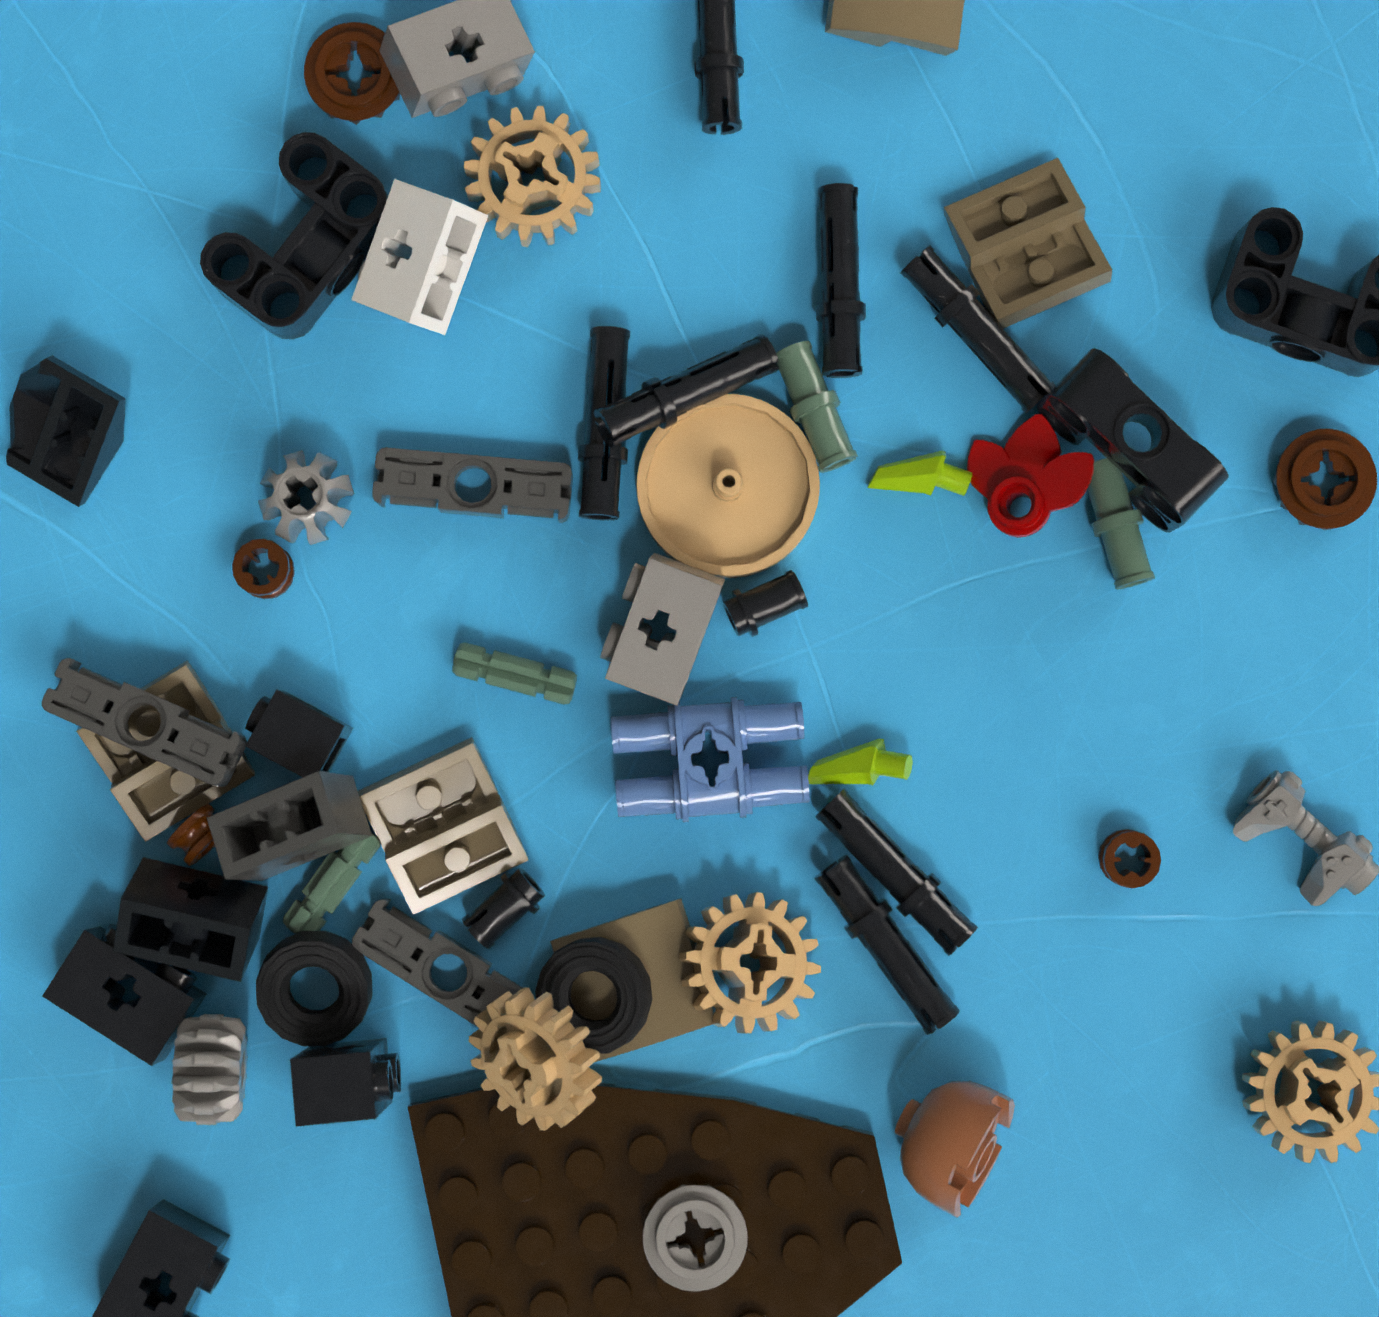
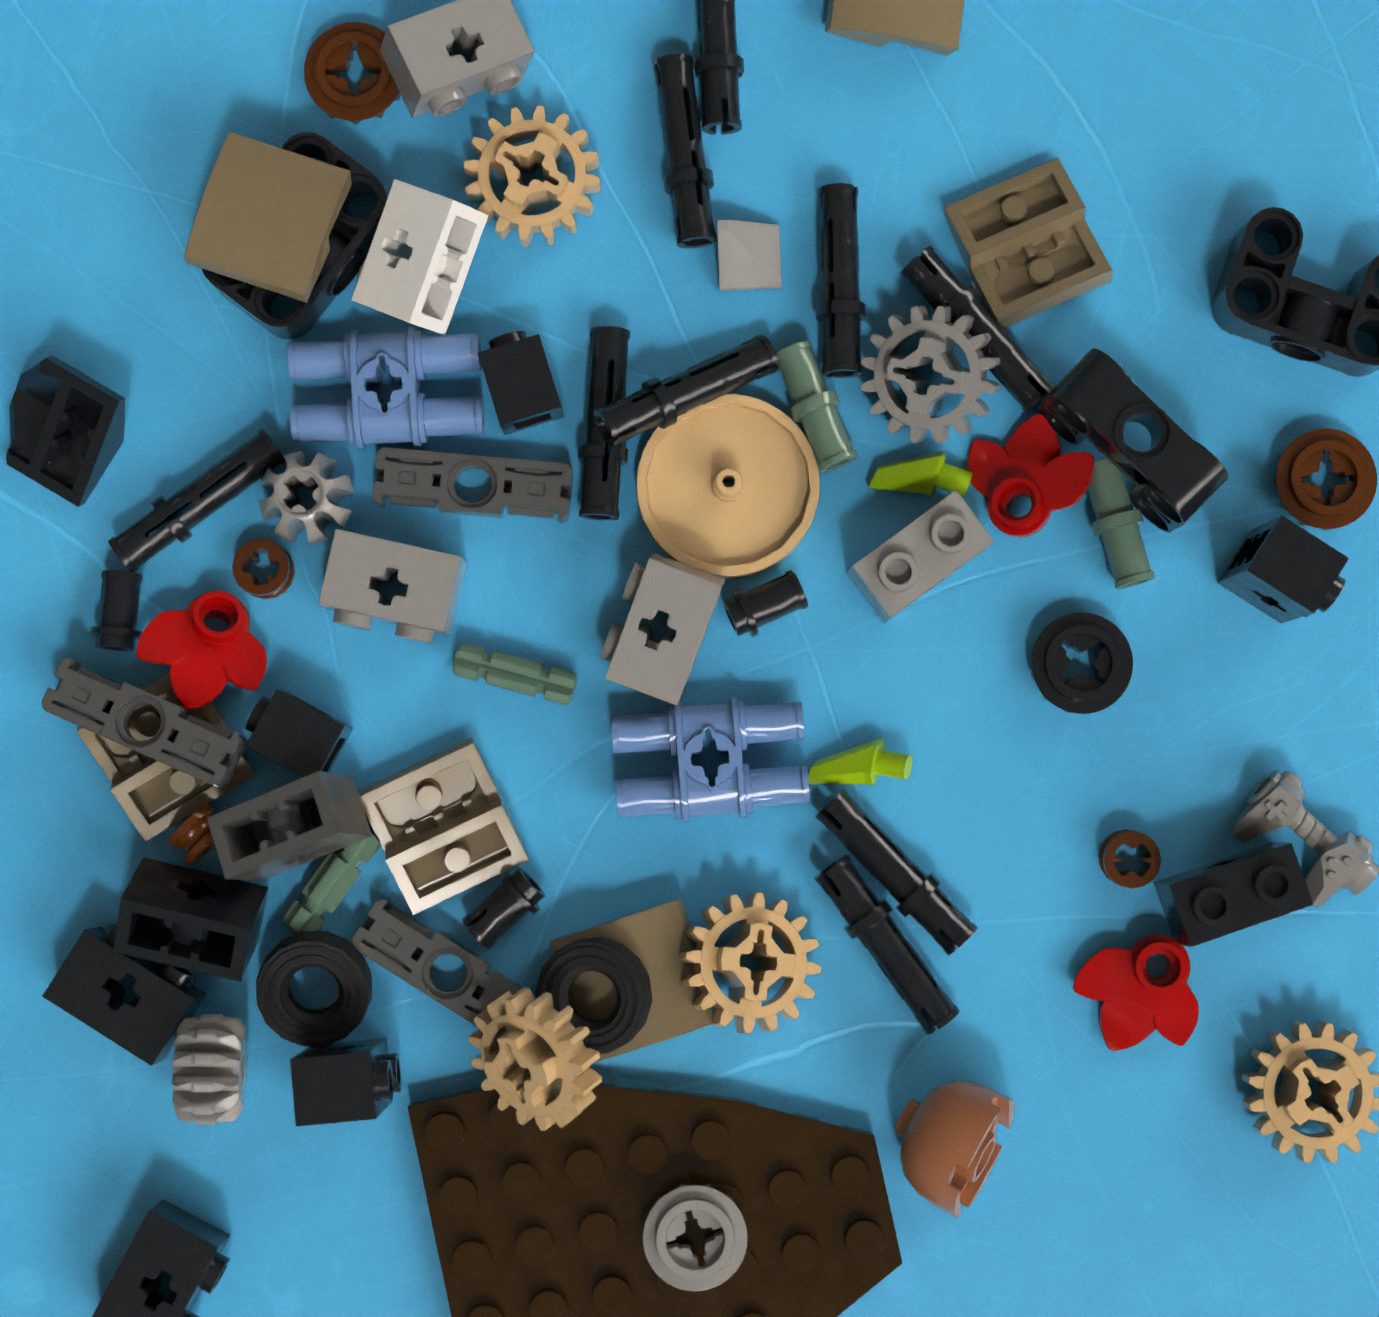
none -> black pin [90,570,143,651]
none -> black pin [108,428,286,572]
none -> red plate [136,591,267,709]
none -> dark tan slope [184,132,352,303]
none -> medium blue pin [287,327,485,449]
none -> light grey brick [318,529,467,644]
none -> black brick [478,331,564,435]
none -> black pin [653,53,717,249]
none -> light grey slope [716,220,782,291]
none -> light grey brick [847,490,994,623]
none -> light grey gear [861,306,1001,444]
none -> black gear [1031,613,1133,714]
none -> red plate [1072,934,1199,1051]
none -> black brick [1153,842,1314,947]
none -> black brick [1217,516,1349,623]

